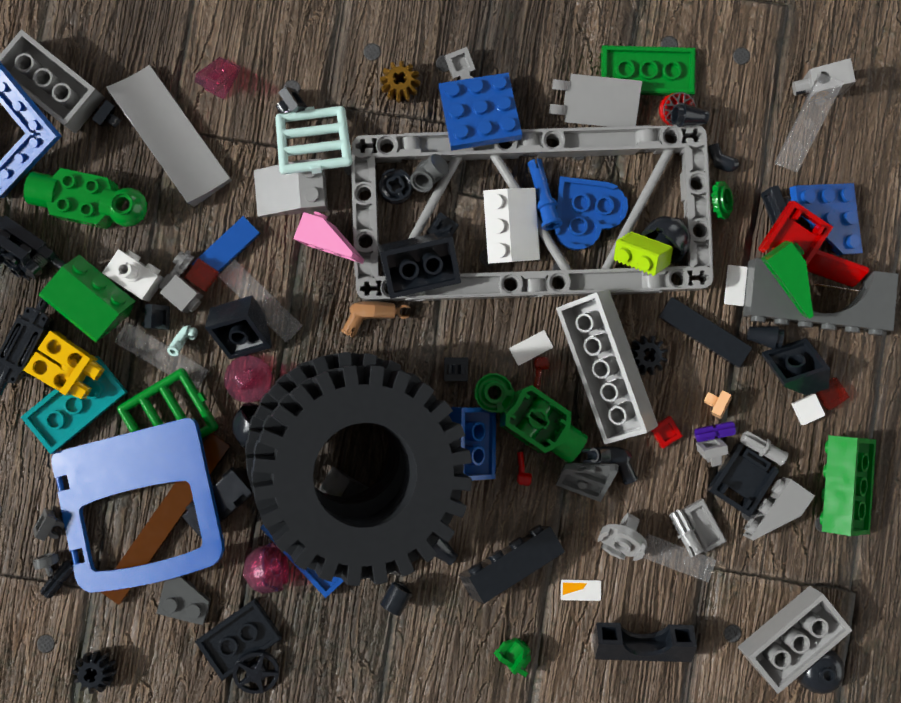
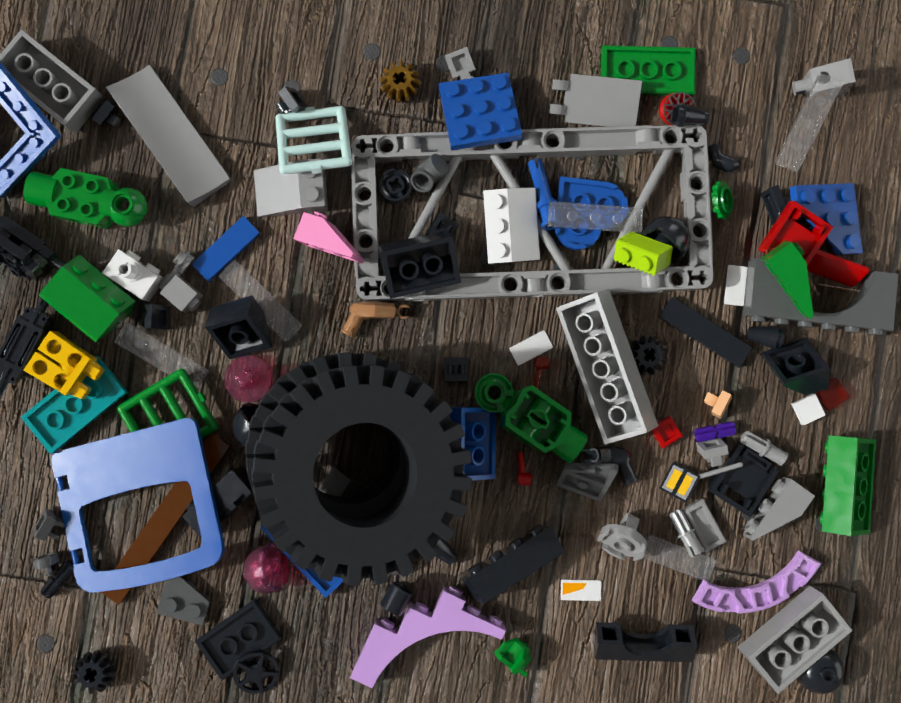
light aqua arm [167,325,198,356] -> none
clear red tile [185,258,220,292] -> none
clear pink slope [195,57,240,99] -> none
none -> lavender arch [350,586,506,688]
none -> clear tile [548,201,643,233]
none -> piece [659,462,743,503]
none -> lavender tile [692,550,821,614]

